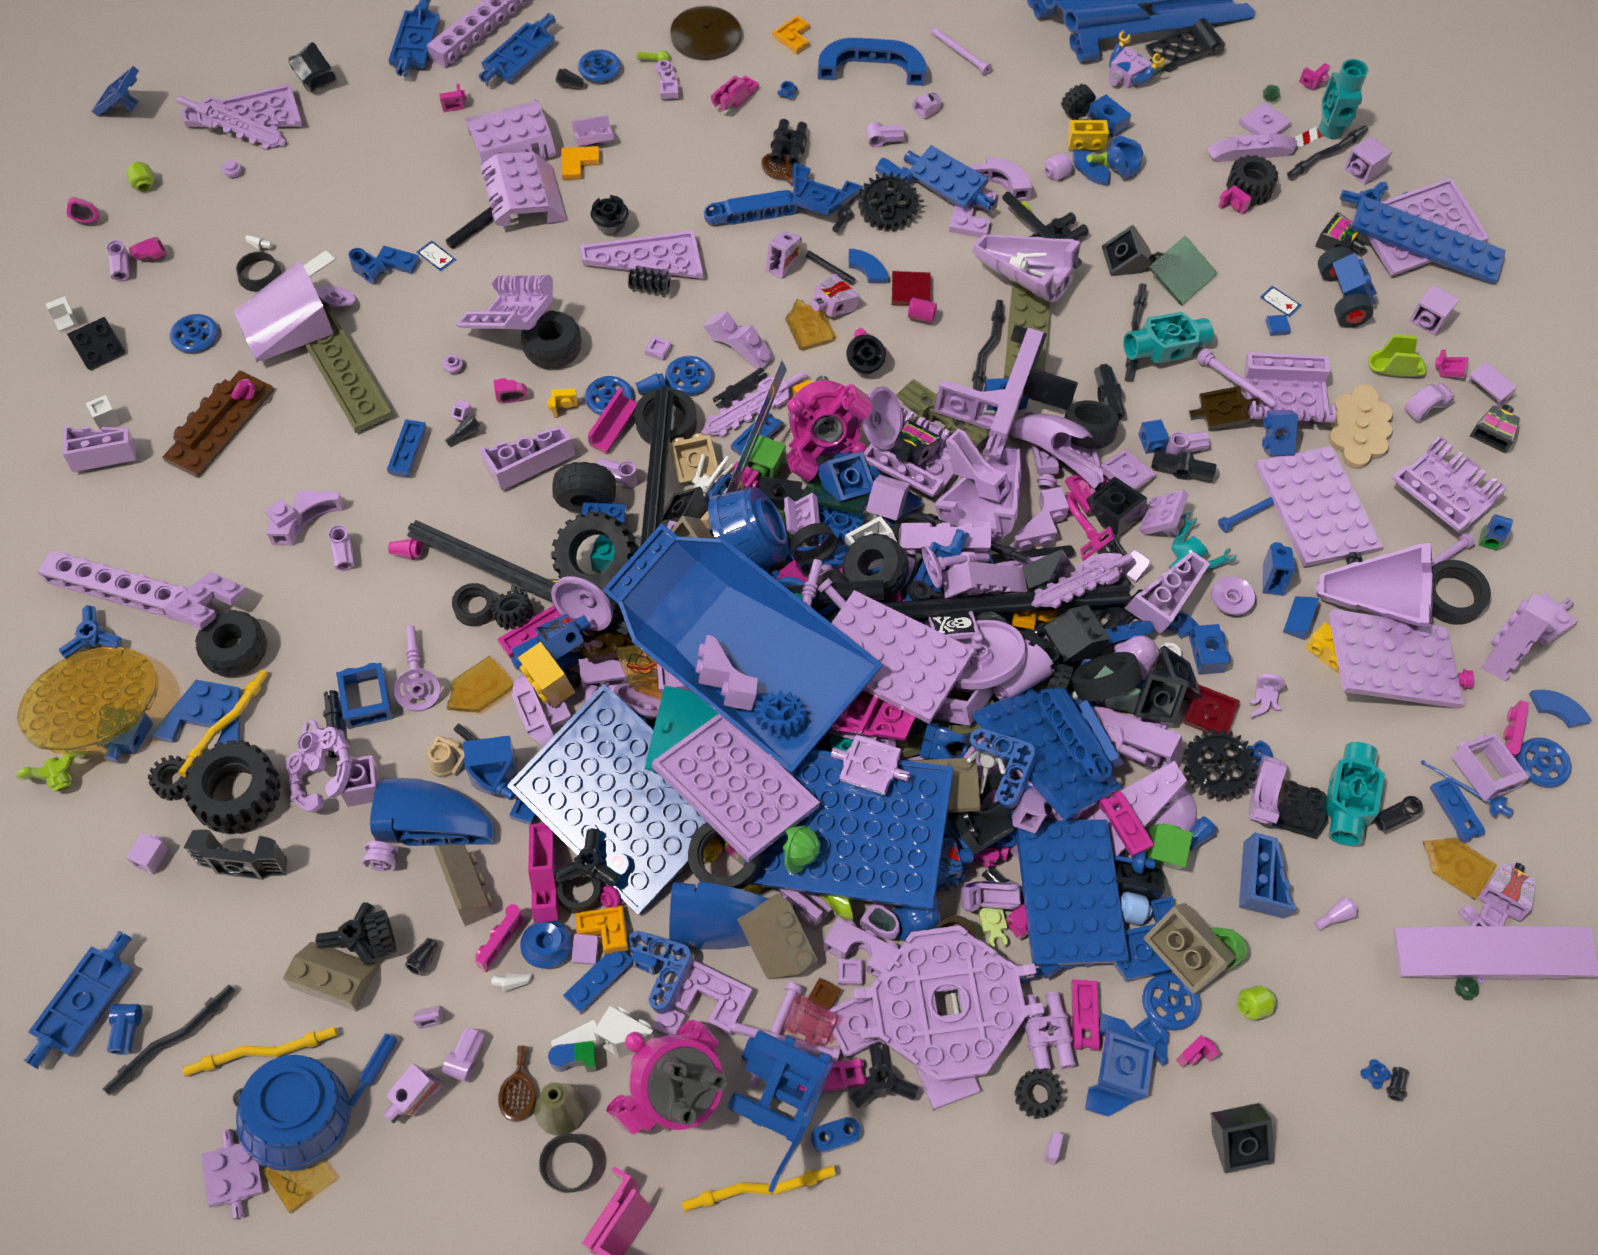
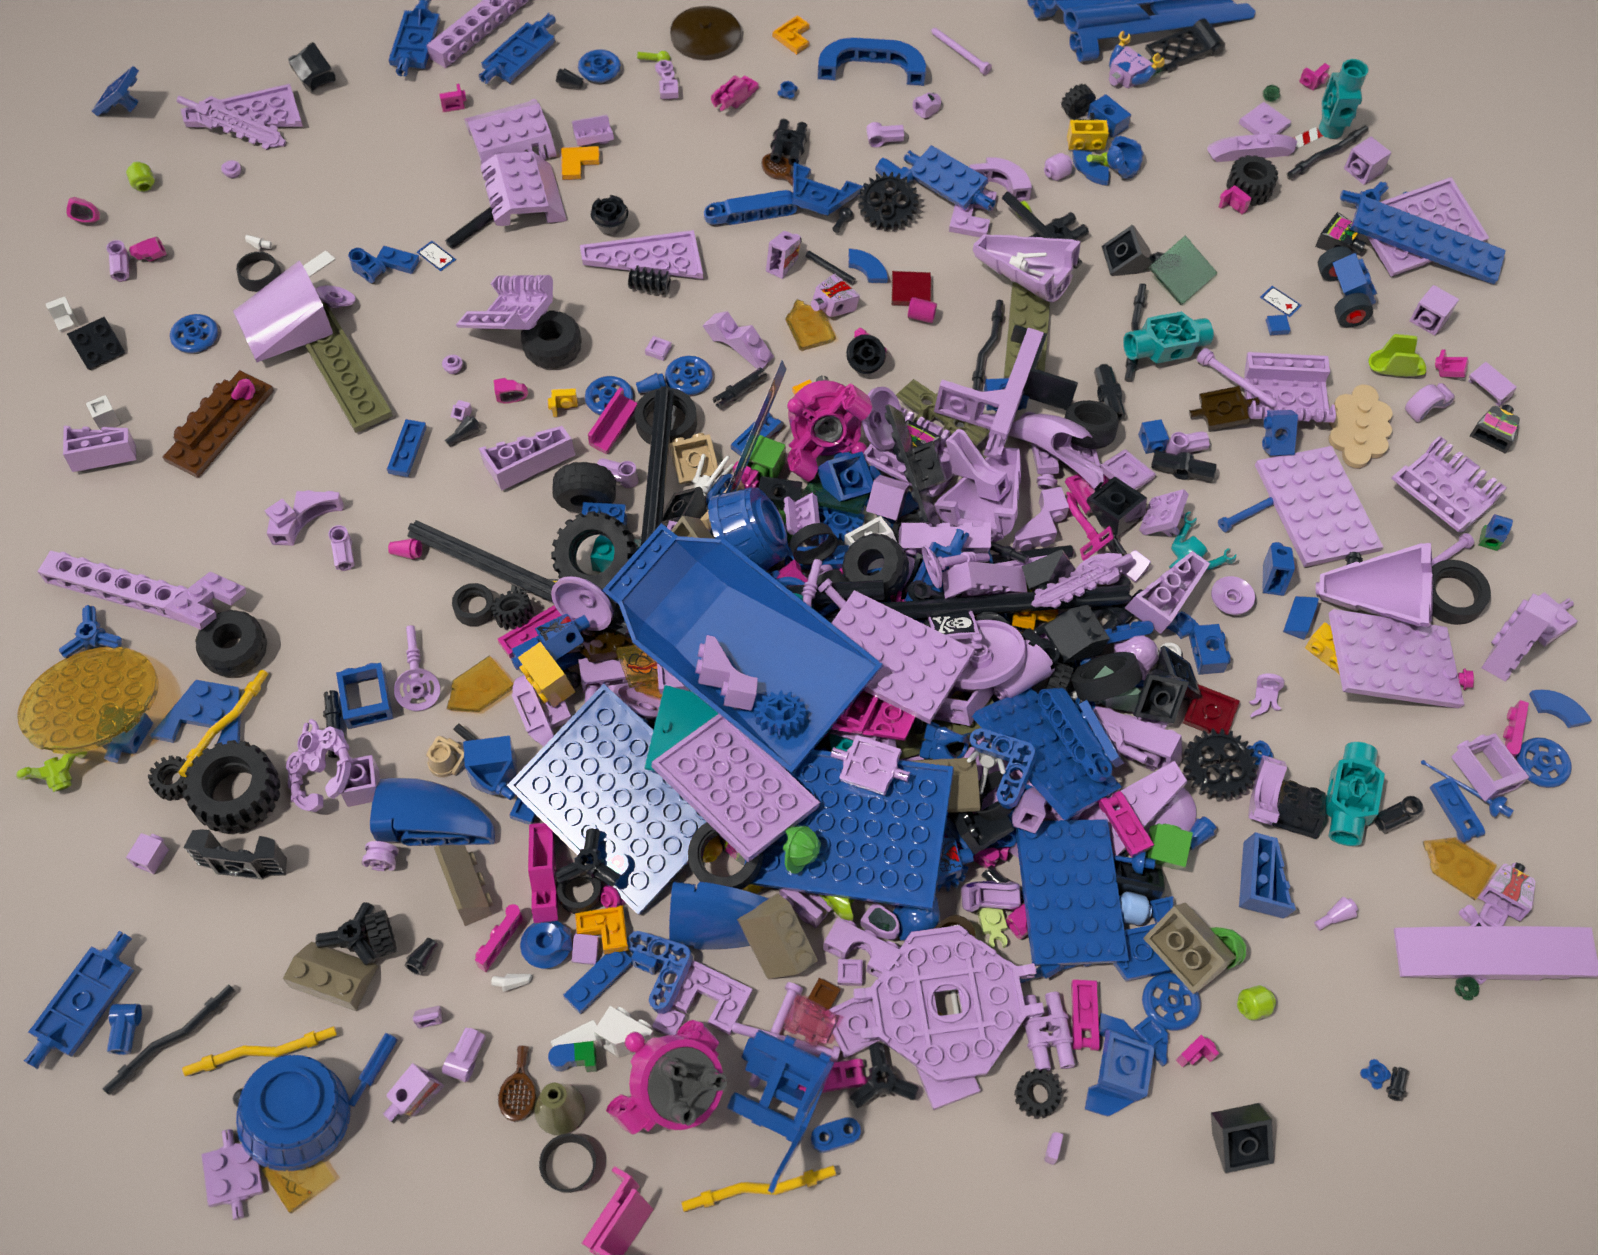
lavender bar [701,370,807,438] -> none
none -> black bracket [885,404,948,527]

